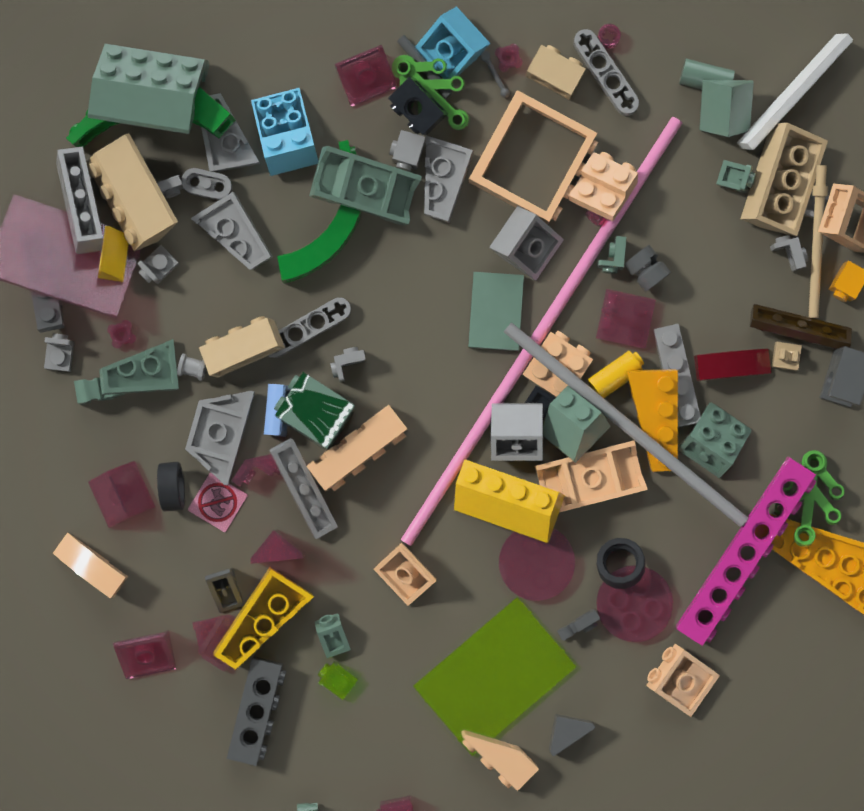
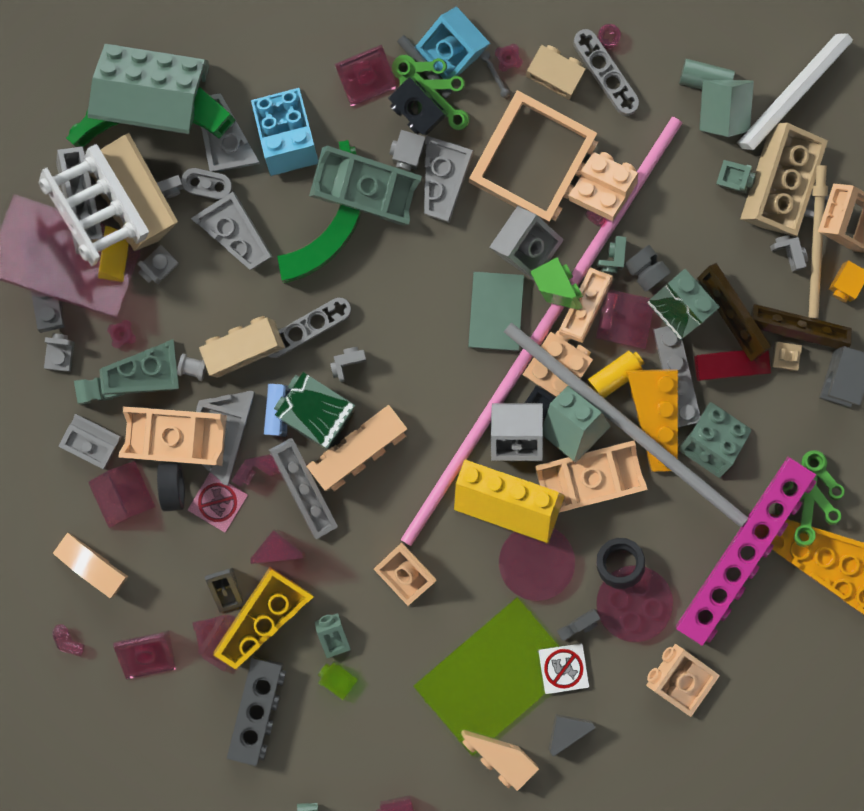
none -> white fence [39,144,149,266]
none -> clear pink arm [52,624,85,657]
none -> light grey plate [58,414,122,469]
none -> light nougat piece [119,407,227,466]
none -> bright green slope [530,258,583,310]
none -> sticker [539,643,589,694]
none -> light nougat tile [559,268,613,343]
none -> sand green slope [647,269,719,340]
none -> dark brown plate [697,263,771,362]

